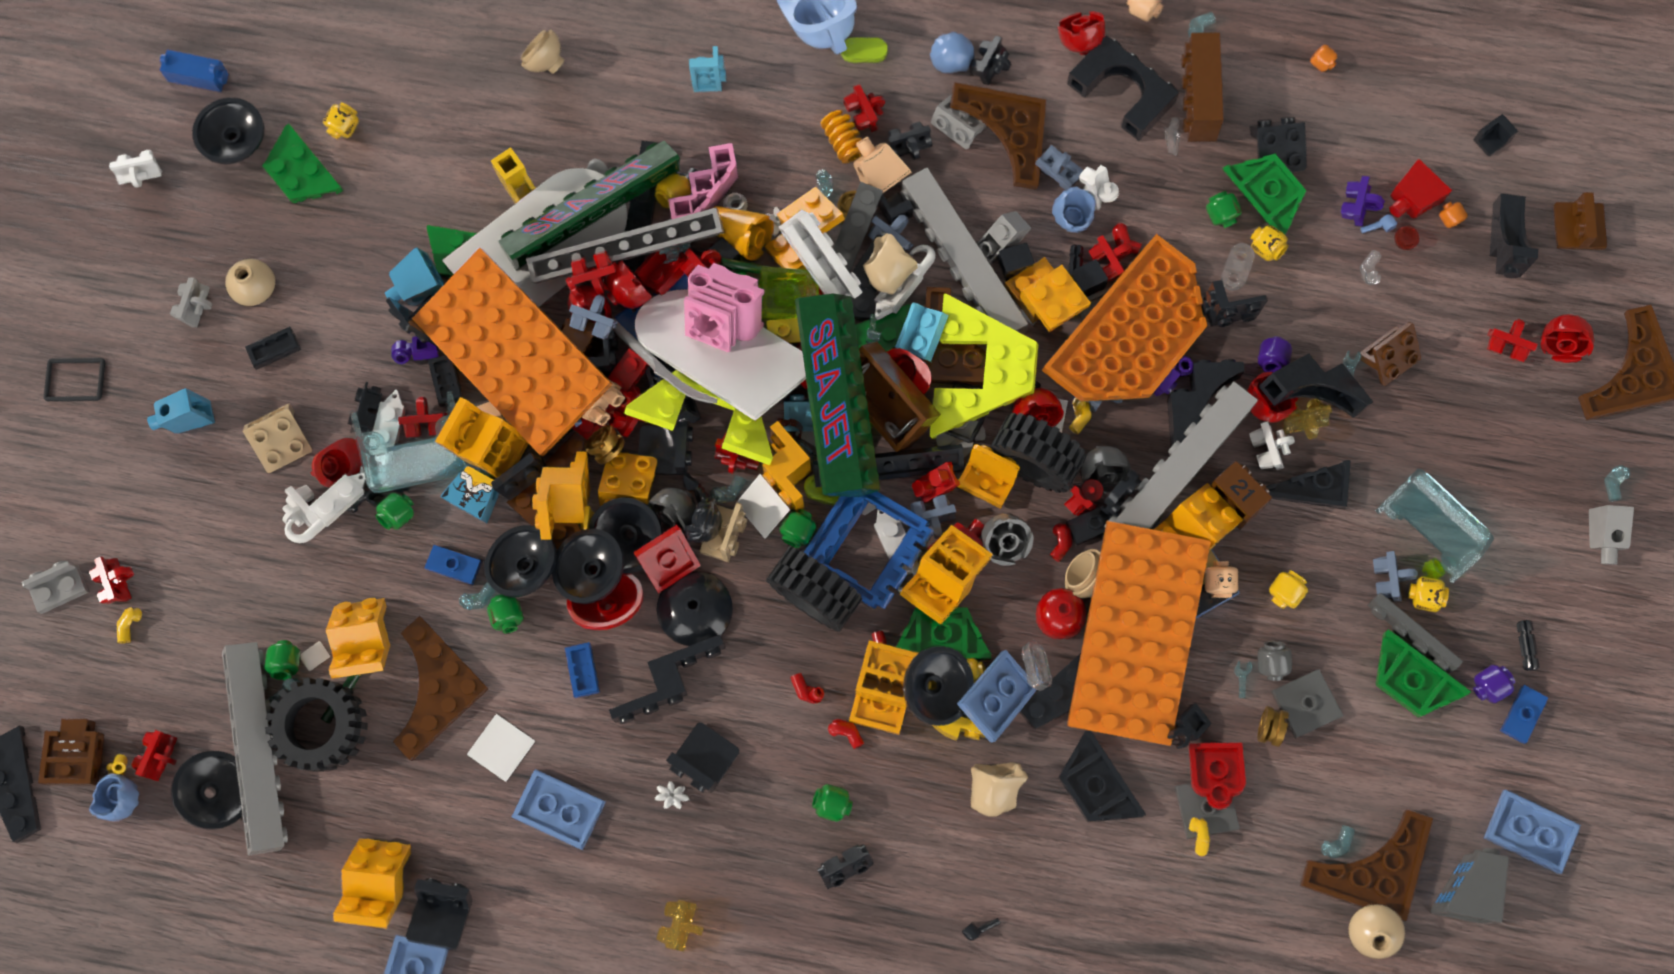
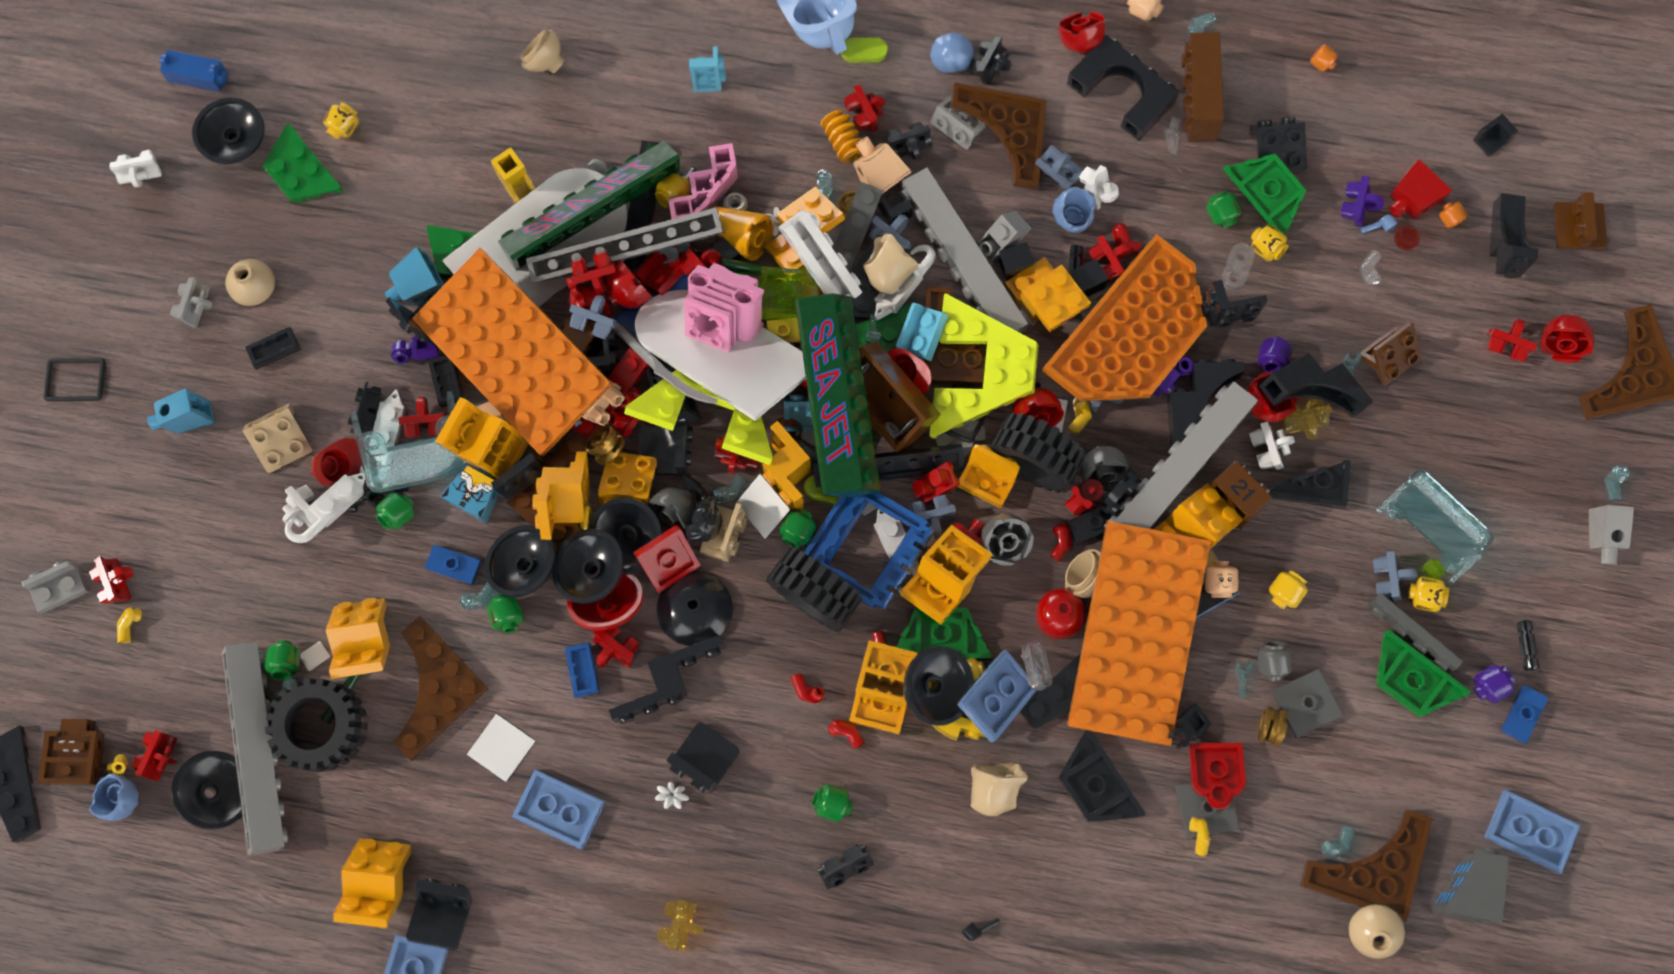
none -> red hips [593,627,639,669]

